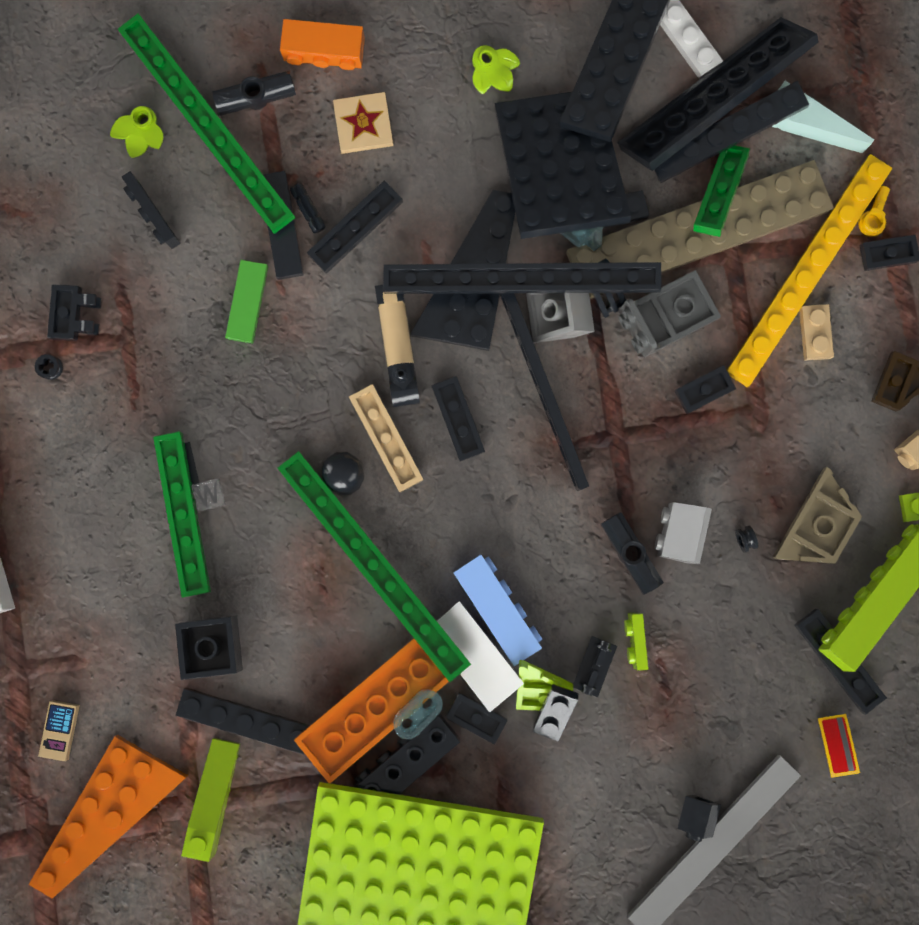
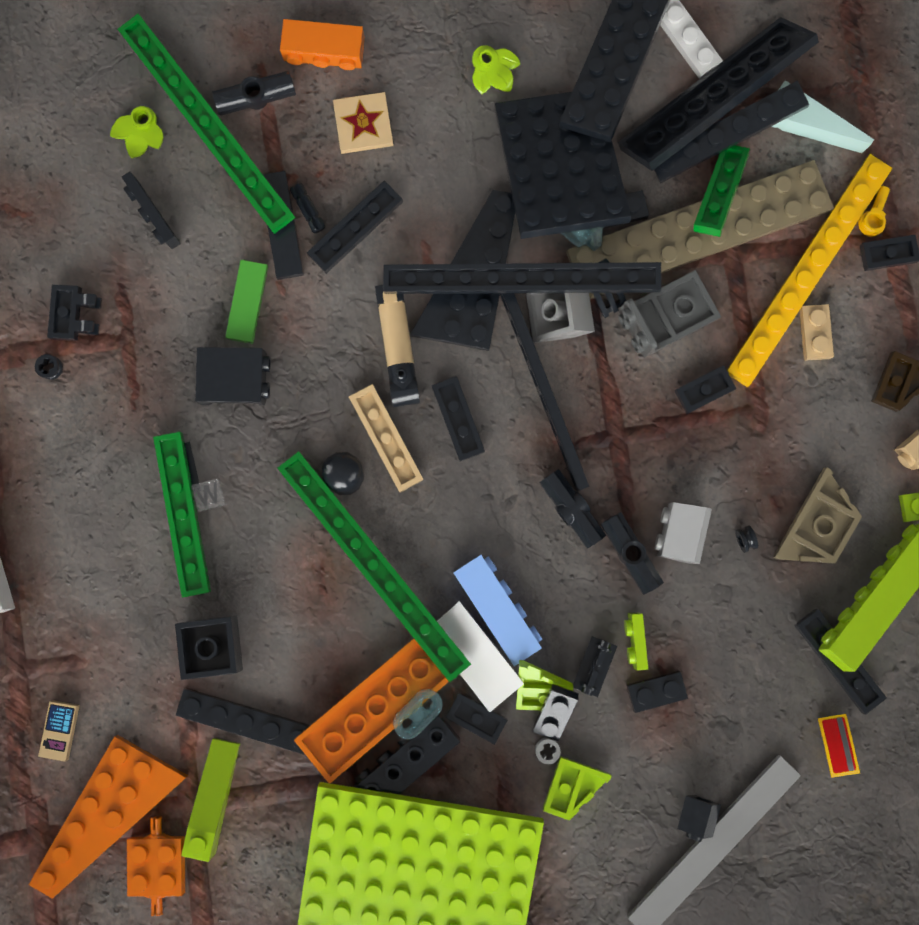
none -> orange plate [127,816,185,916]
none -> black panel [195,347,271,405]
none -> light grey bush [535,737,561,764]
none -> black piece [539,469,606,549]
none -> lime wing [542,756,612,821]
none -> black plate [626,671,688,713]

